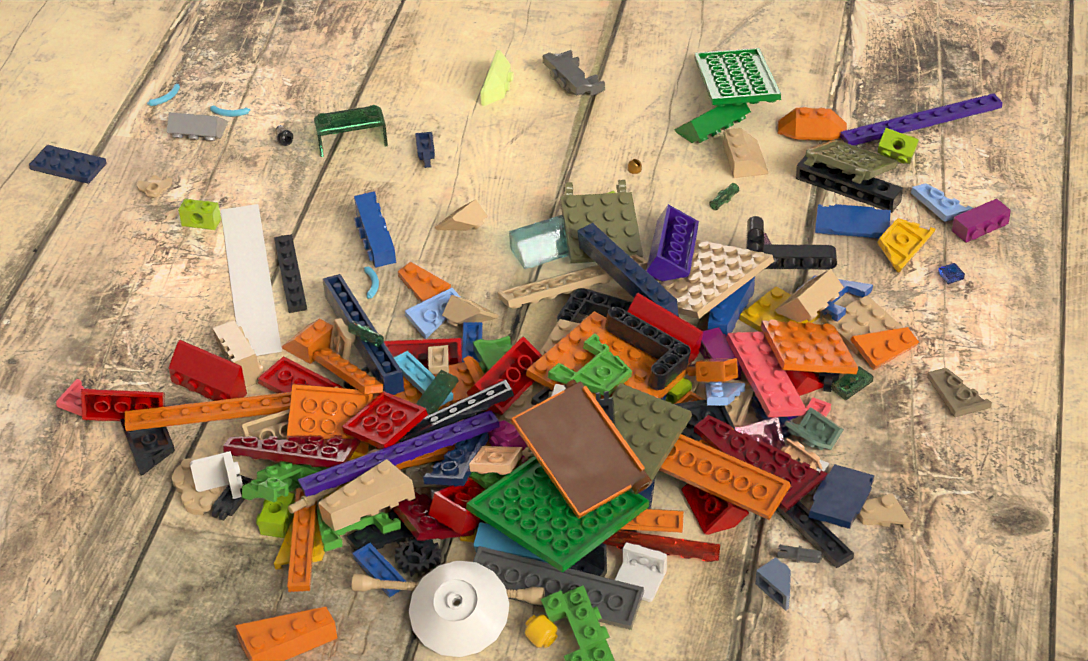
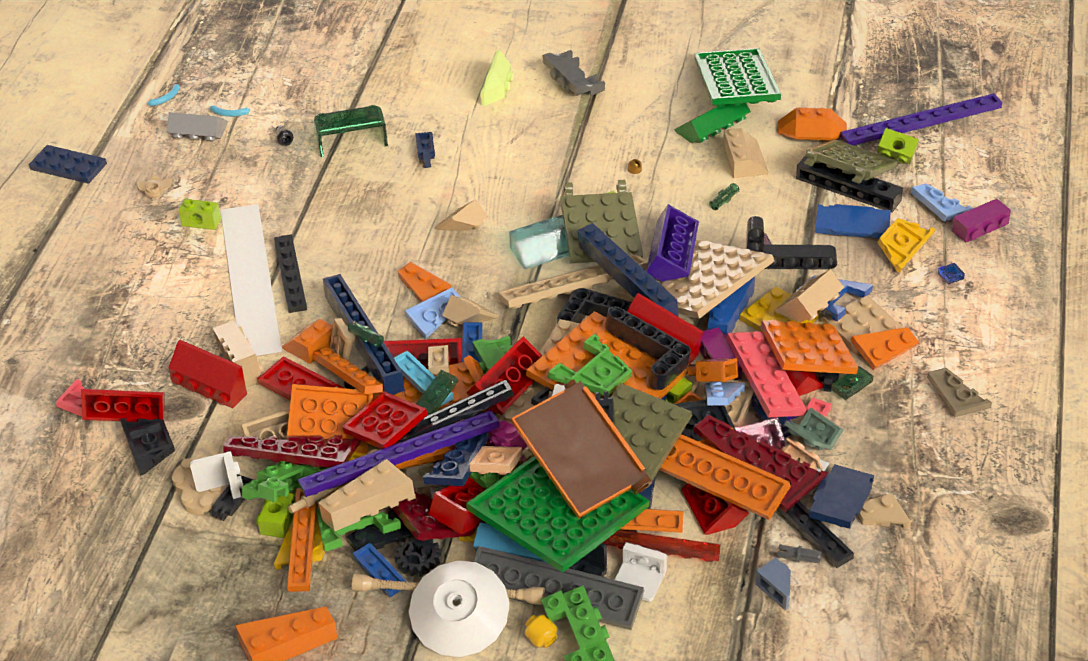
orange plate [125,392,291,431] -> none
blue wedge [354,191,396,268] -> none
medium azure piece [364,266,379,299] -> none

